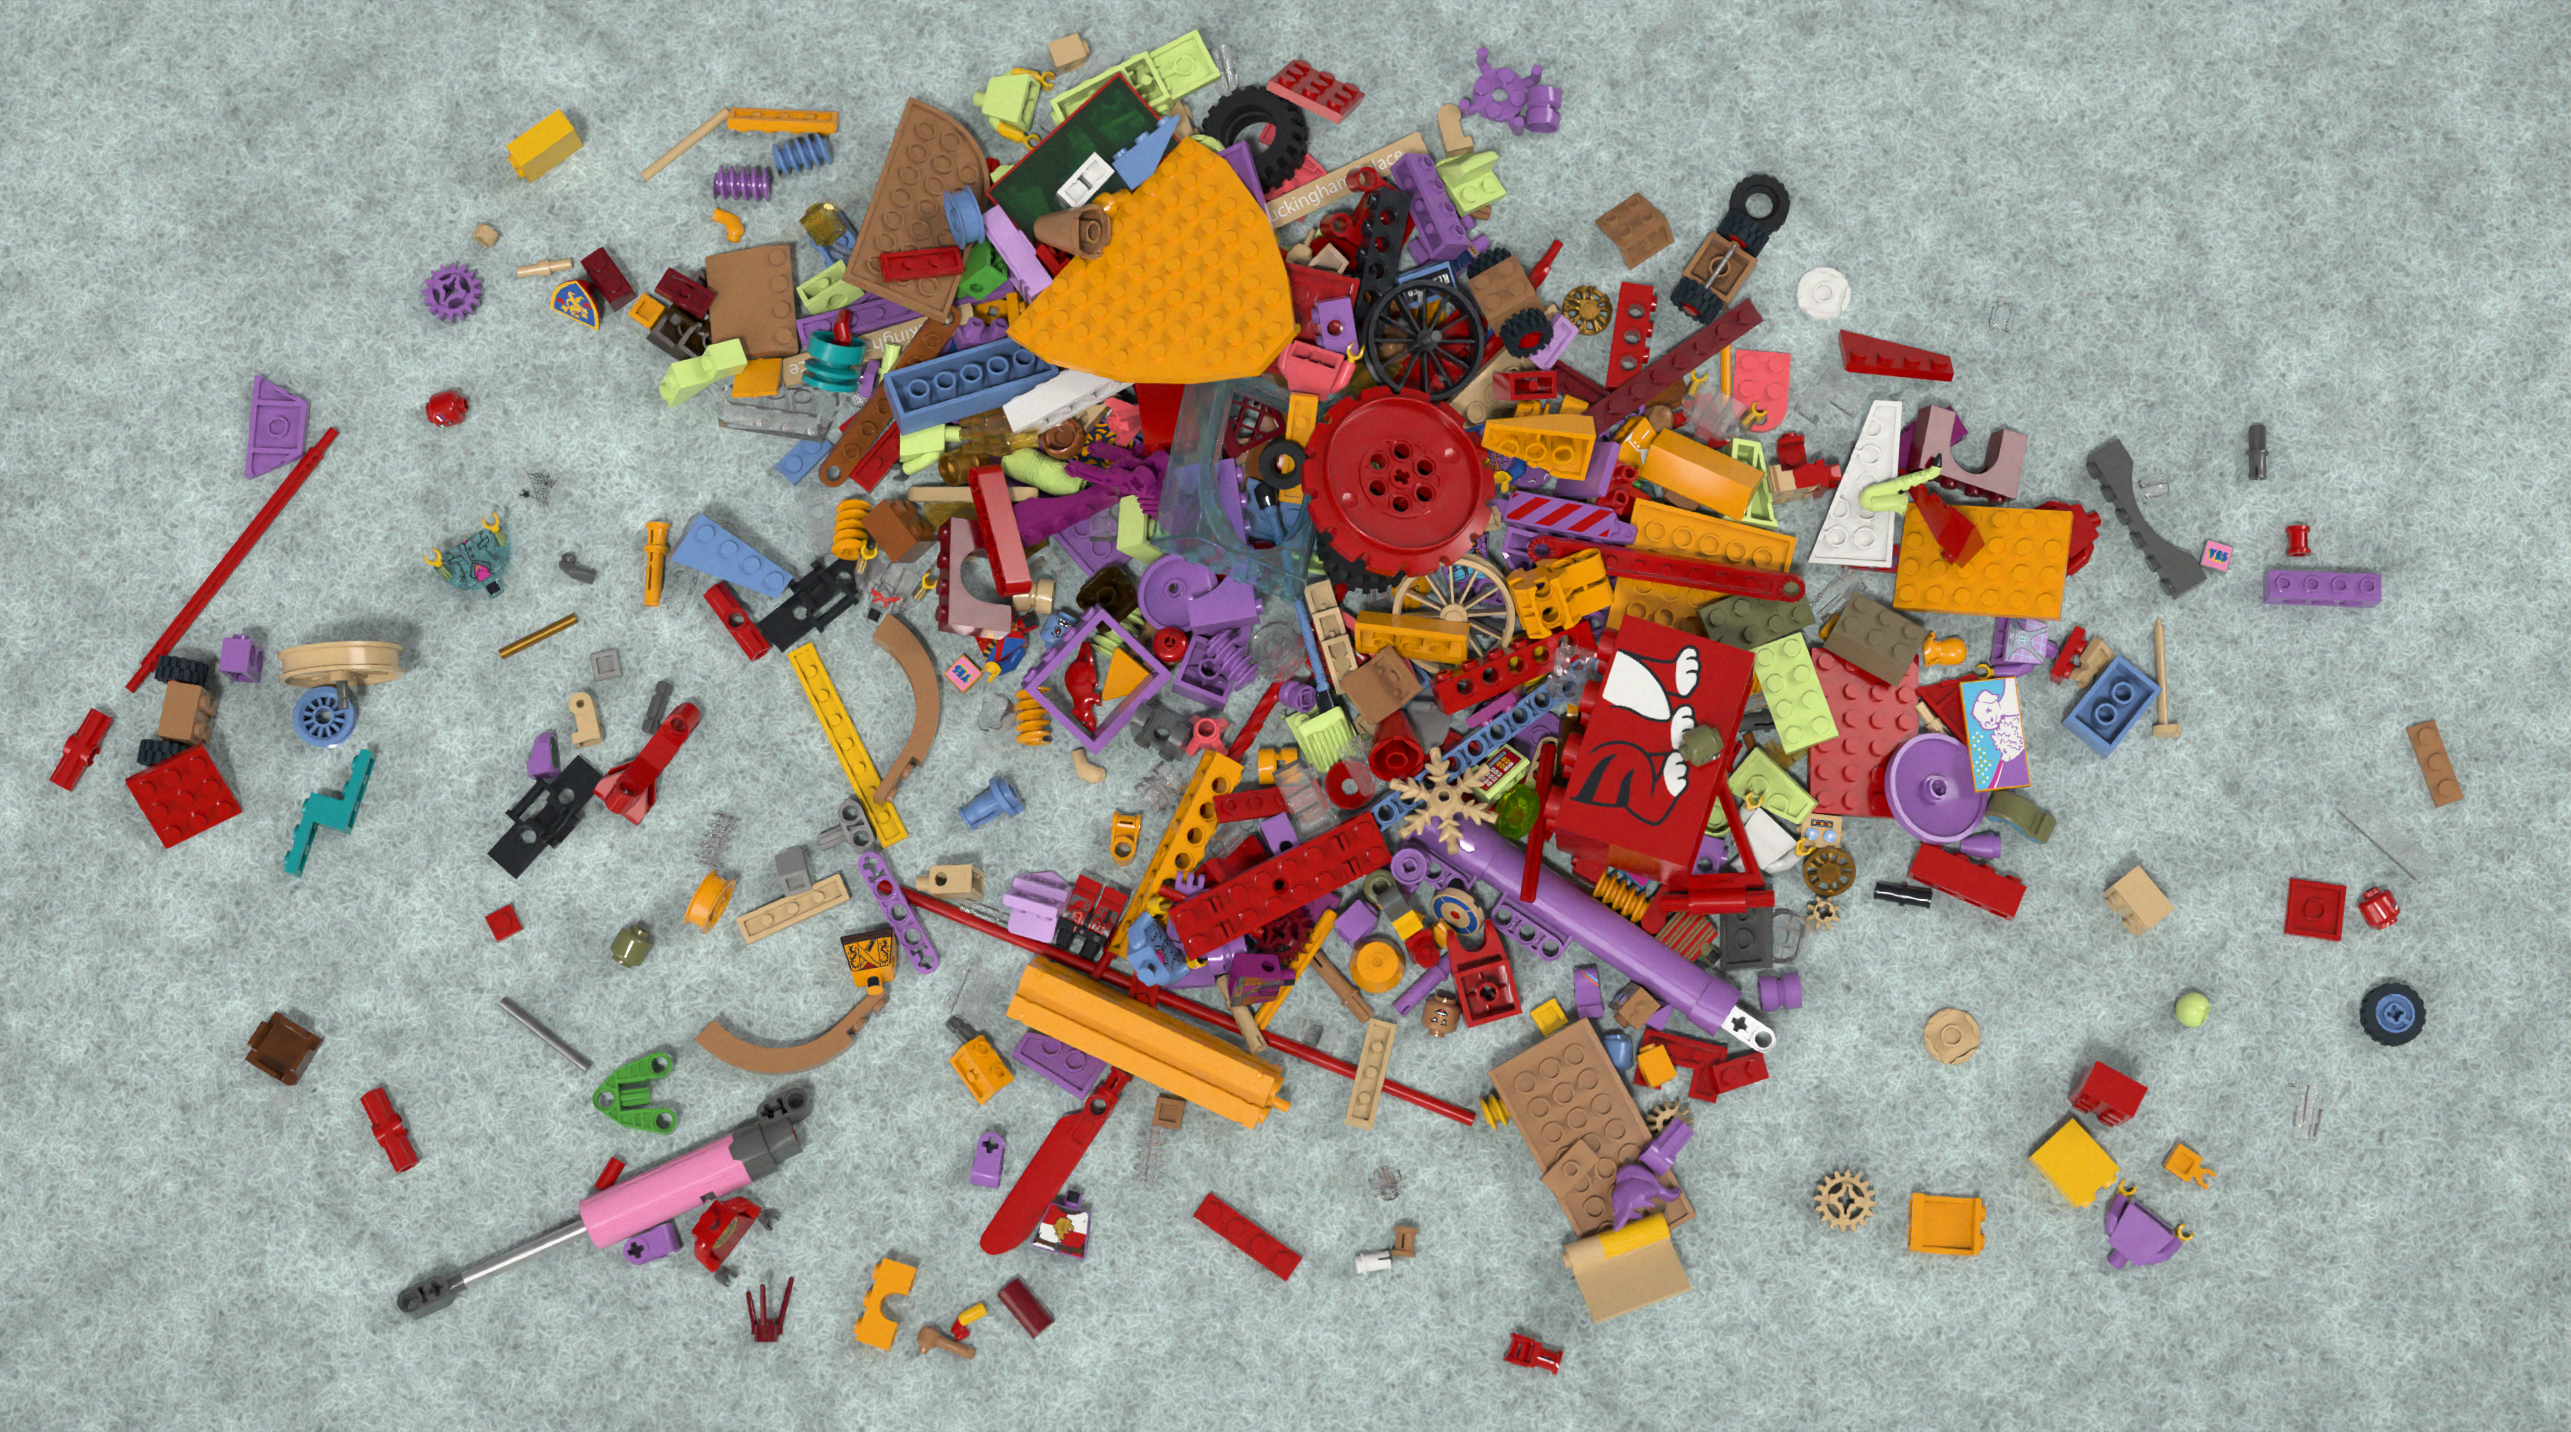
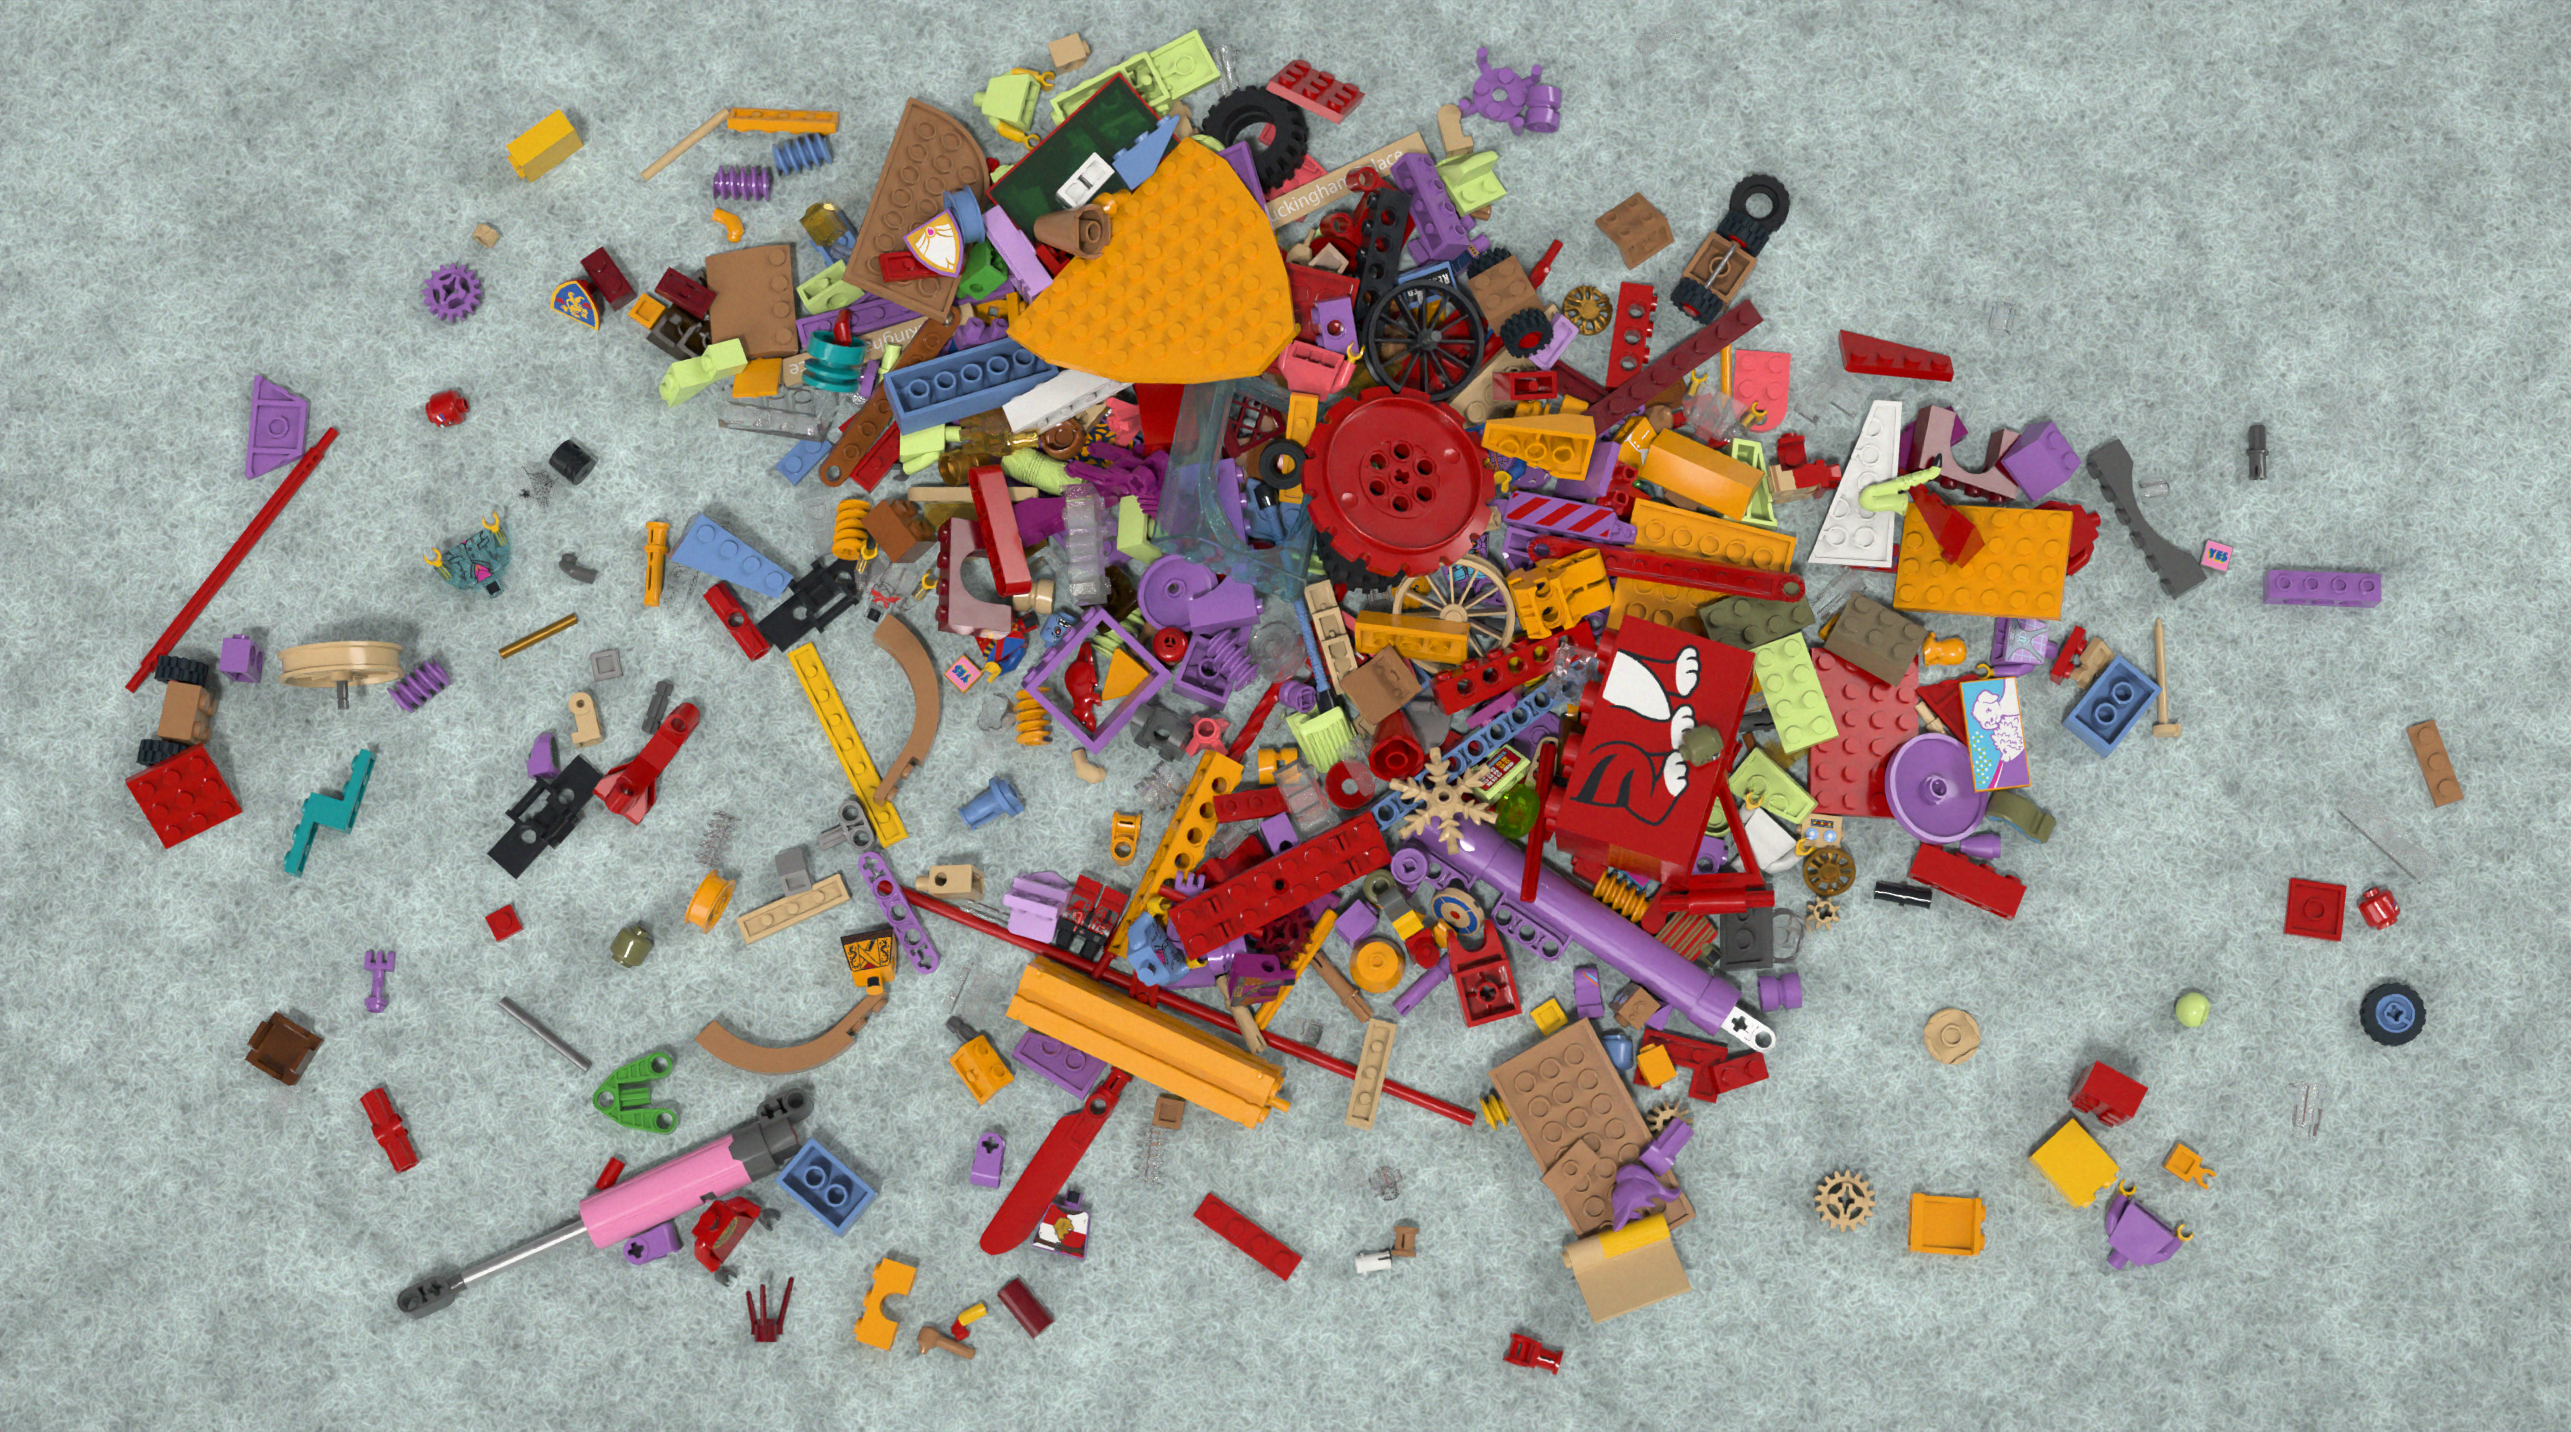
red piece [49,708,114,792] -> none
medium blue wheel [293,686,356,748] -> none
tan bar [517,258,573,278] -> none
medium nougat head [1421,994,1461,1038] -> none
white tile [1796,267,1851,321] -> none
tan brick [2103,865,2175,937] -> none
red bush [2285,525,2311,557] -> none
none -> medium lavender hinge [364,951,396,1013]
none -> medium lavender piece [387,655,451,713]
none -> black piece [549,440,596,485]
none -> medium blue brick [774,1137,879,1238]
none -> shield [903,208,964,278]
none -> clear wedge [1059,482,1111,606]
none -> medium lavender slope [2001,421,2082,502]

